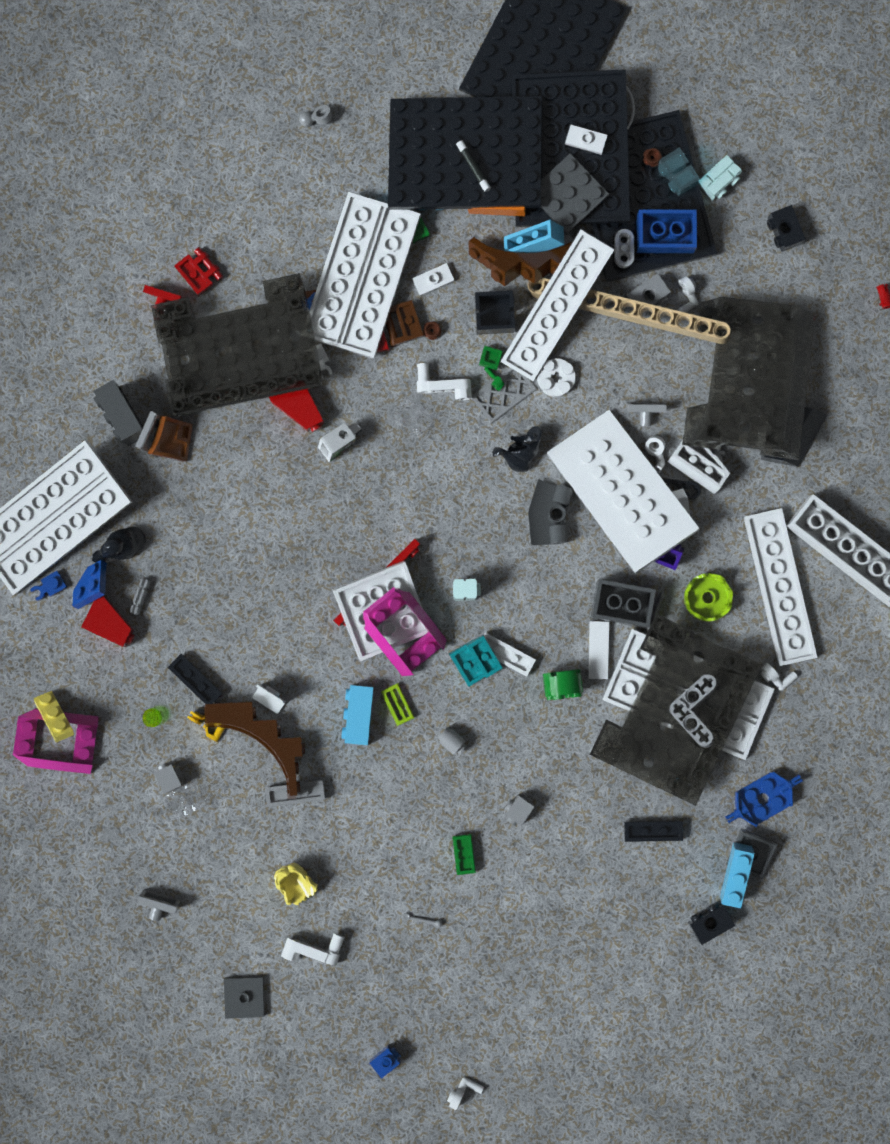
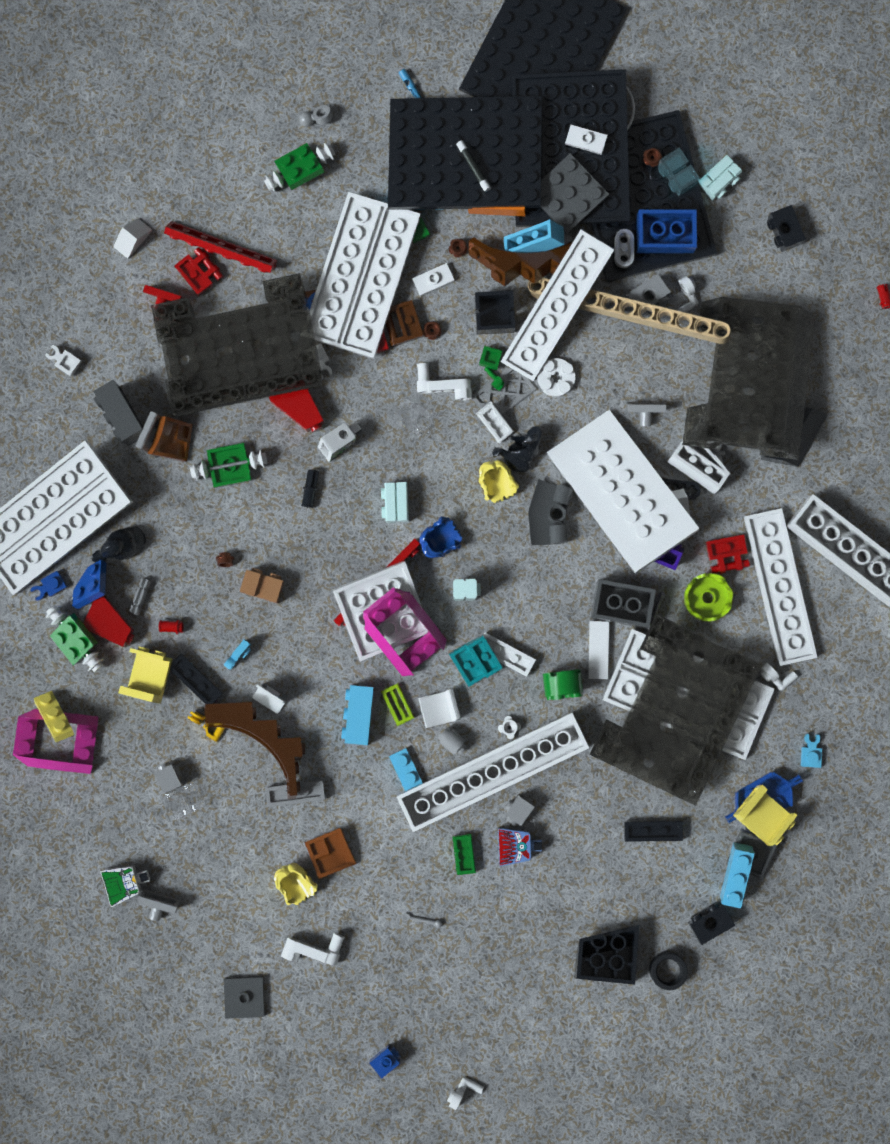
clear neon green plate [142,708,162,727] -> none
white plate [645,435,665,473] -> none
light grey beam [670,674,718,748] -> none
none -> white plate [45,345,82,377]
none -> plate [46,605,104,672]
none -> torso [100,865,150,907]
none -> white slope [114,218,153,259]
none -> light yellow panel [119,646,172,704]
none -> red pin [159,619,184,635]
none -> red plate [164,221,277,273]
none -> green plate [190,443,268,488]
none -> copper plate [215,552,235,568]
none -> medium azure plate [224,639,252,670]
none -> medium nougat brick [239,568,284,604]
none -> green plate [264,143,335,193]
none -> black axle [301,469,319,508]
none -> dark orange plate [305,828,357,879]
none -> light aqua brick [381,482,409,523]
none -> medium azure plate [389,748,423,791]
none -> white brick [396,713,589,832]
none -> dark azure pin [399,69,422,98]
none -> white piece [418,689,460,728]
none -> blue hair [419,516,463,558]
none -> copper plate [449,239,467,257]
none -> white plate [476,401,514,444]
none -> light yellow hair [479,460,519,503]
none -> white plate [498,716,521,739]
none -> torso [498,827,542,866]
none -> black wedge [574,925,640,985]
none -> black tyre [649,951,688,991]
none -> red plate [705,534,750,574]
none -> light yellow panel [733,785,798,846]
none -> medium azure plate [801,734,822,768]

